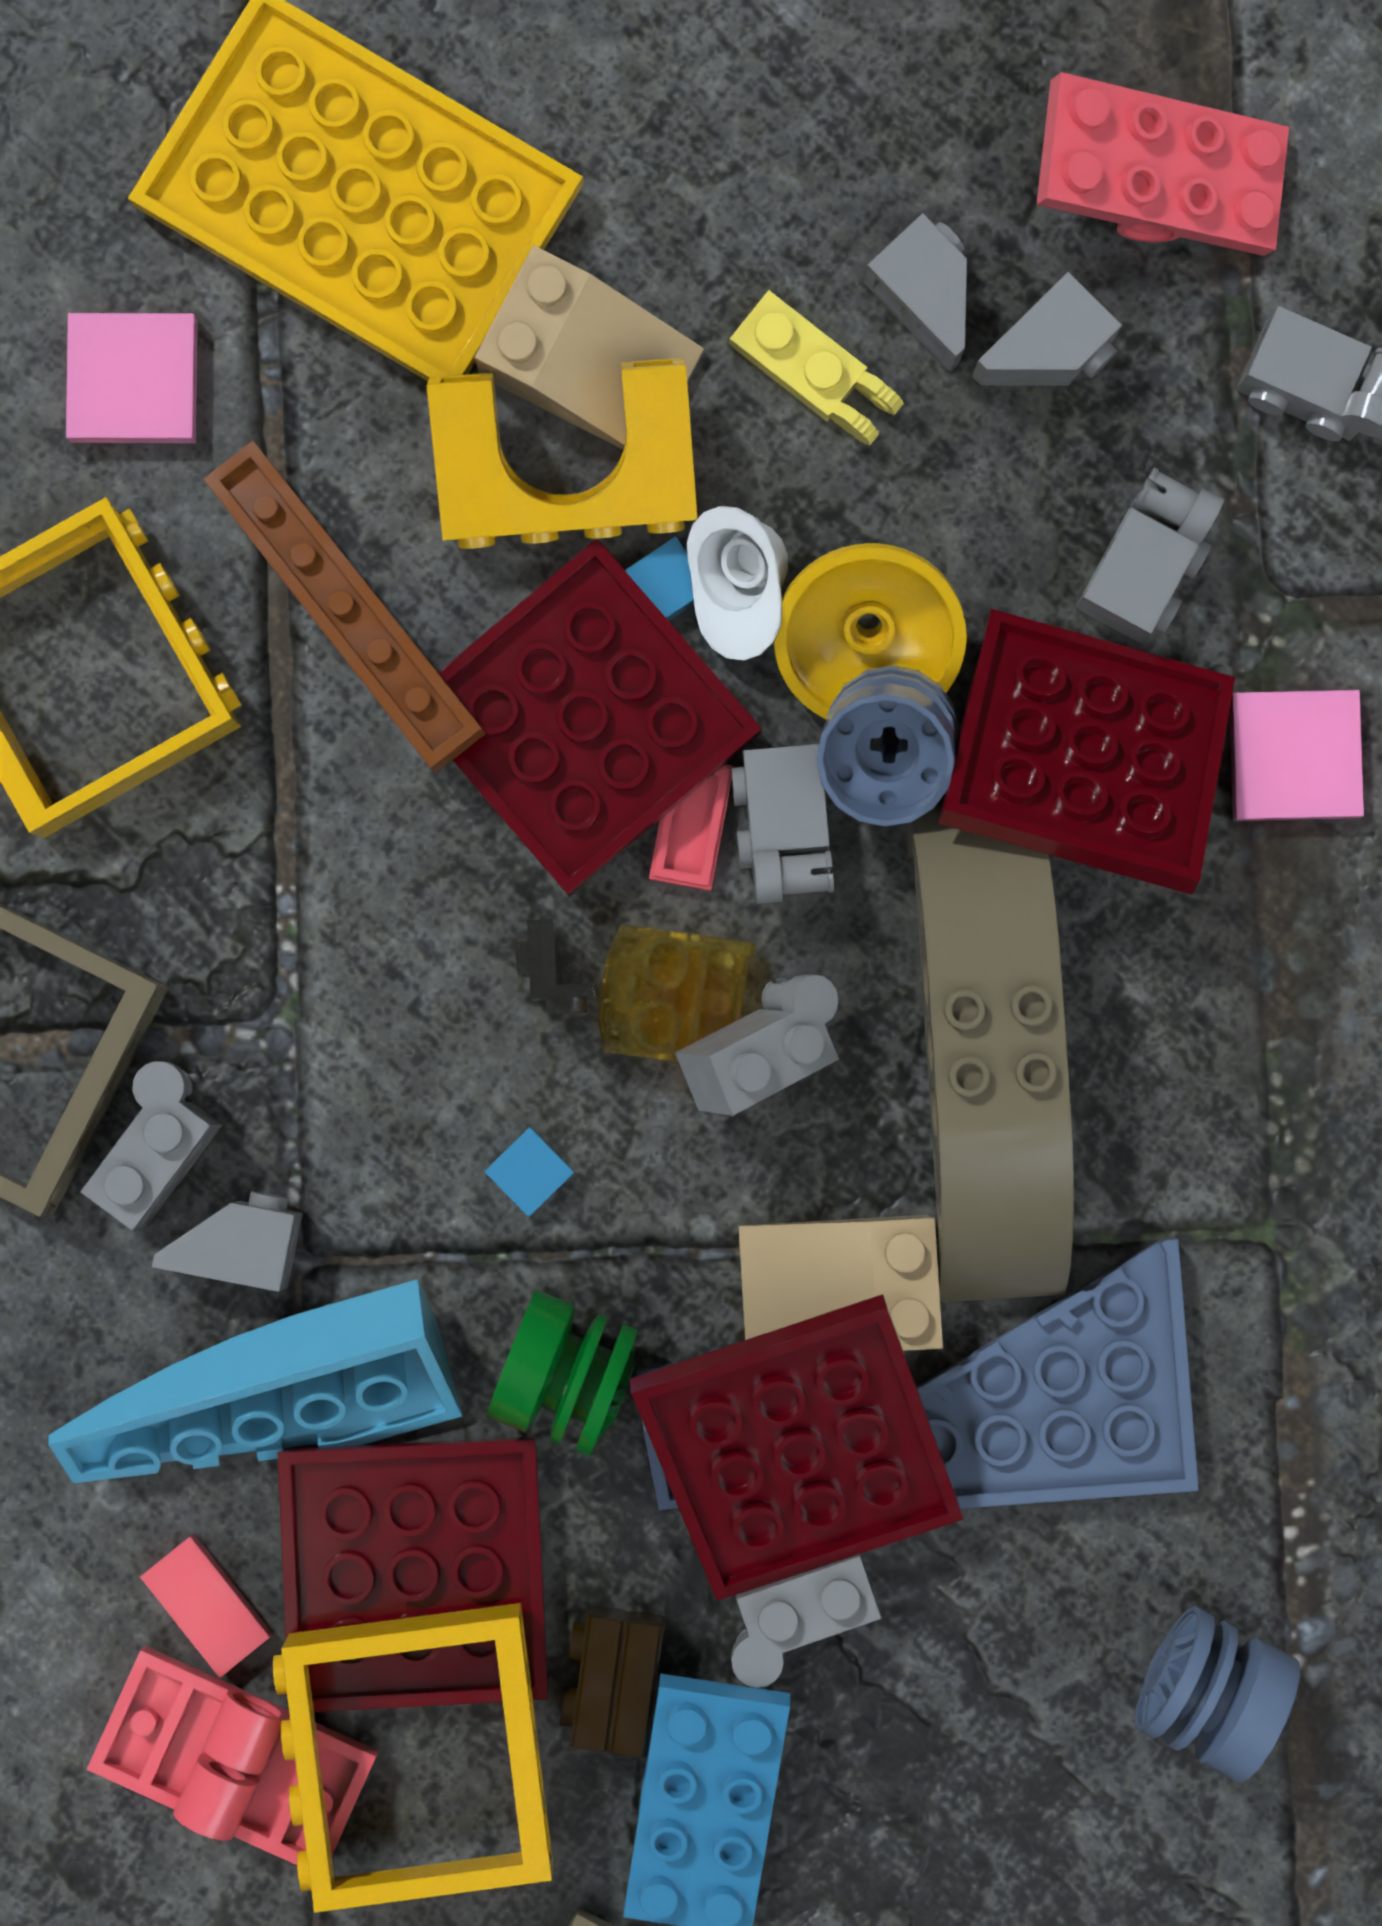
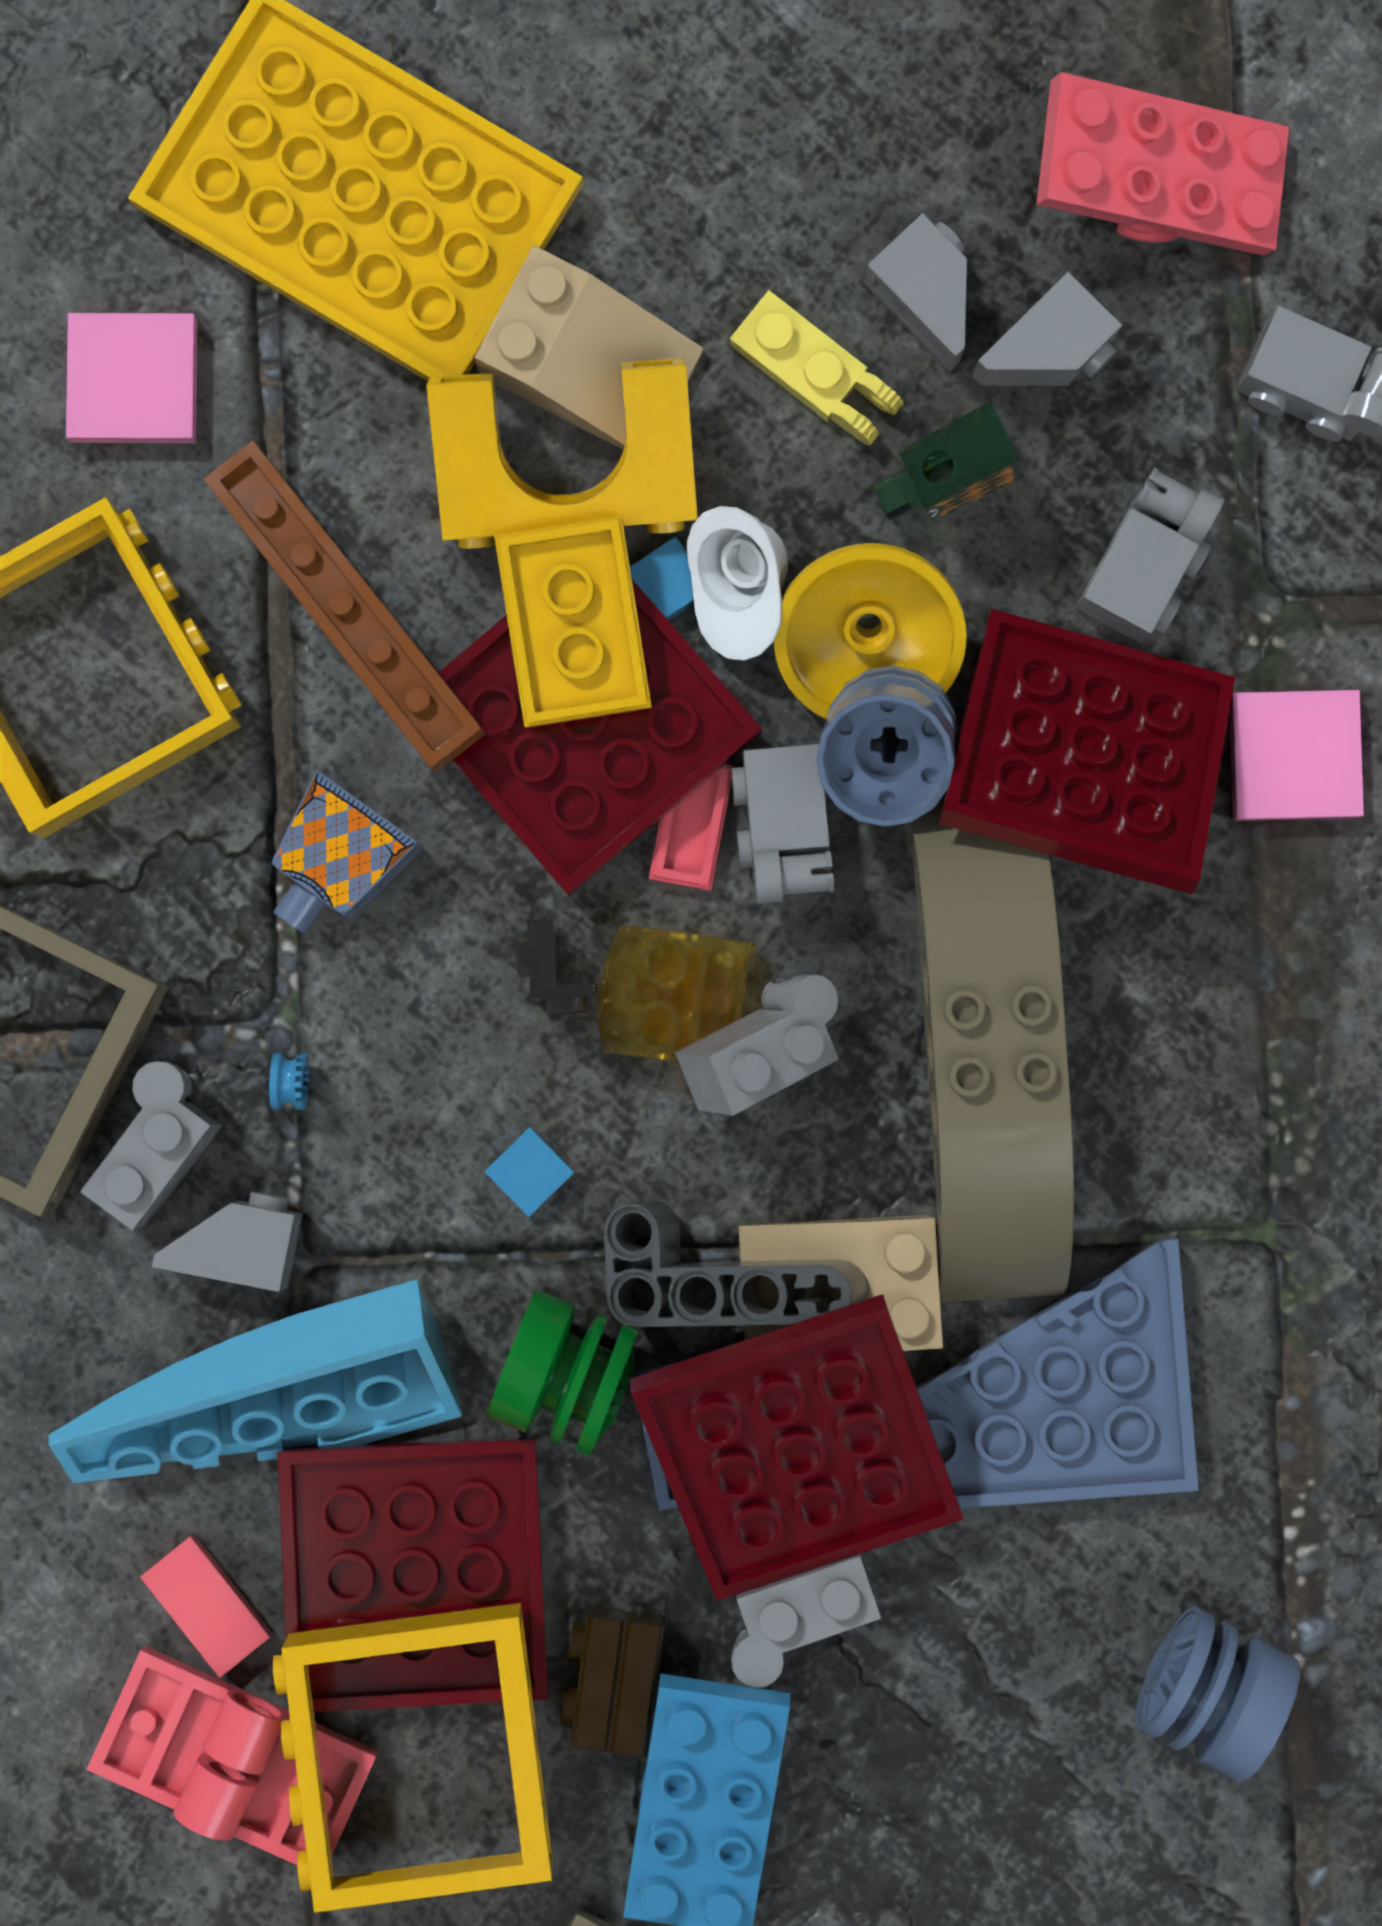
none -> dark azure bush [269,1053,309,1110]
none -> torso [271,771,423,934]
none -> yellow tile [494,515,652,728]
none -> dark grey beam [604,1200,868,1327]
none -> clear green torso [873,402,1024,521]

